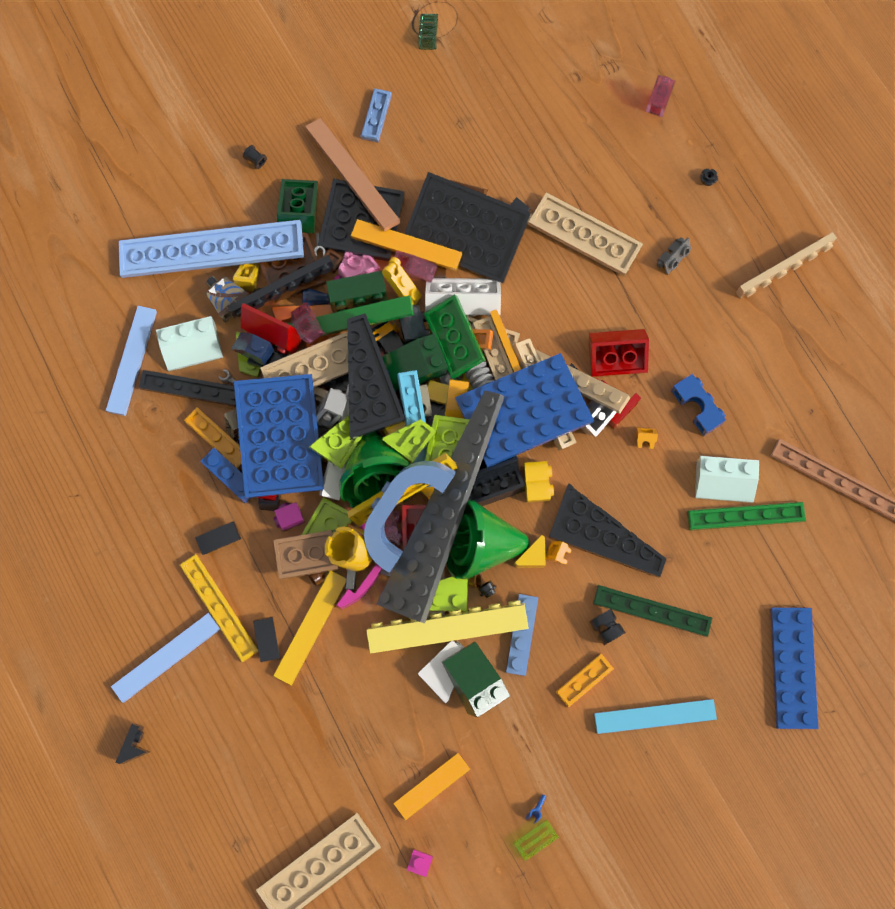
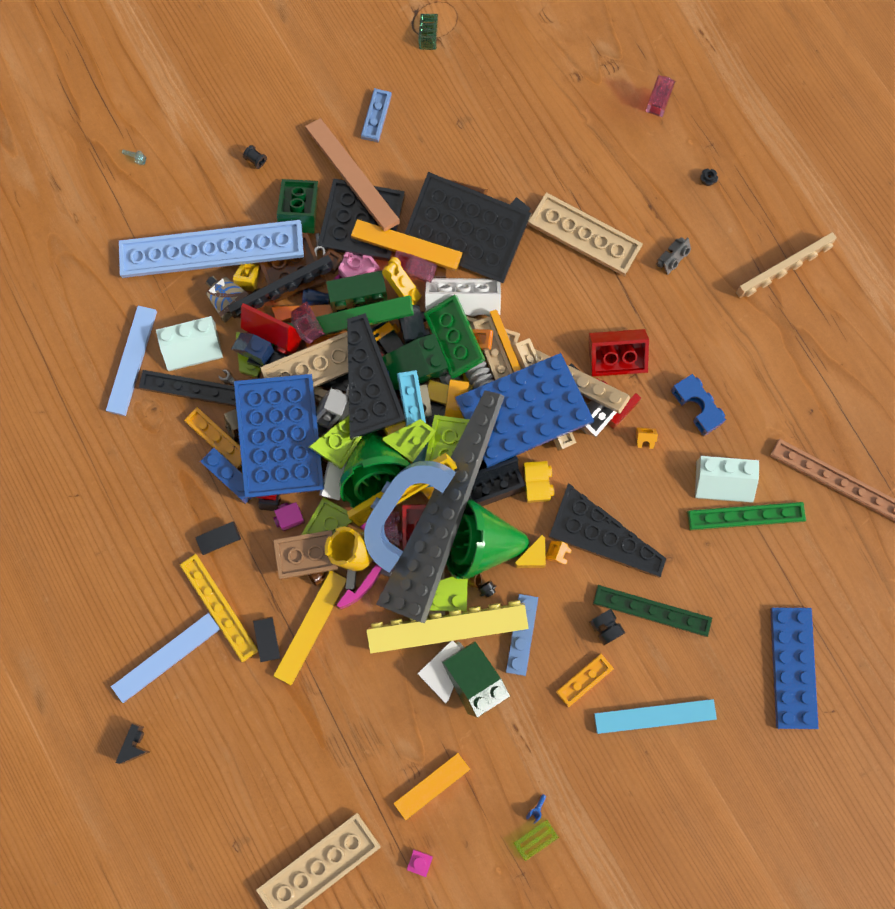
none -> clear light blue hand [122,150,146,165]

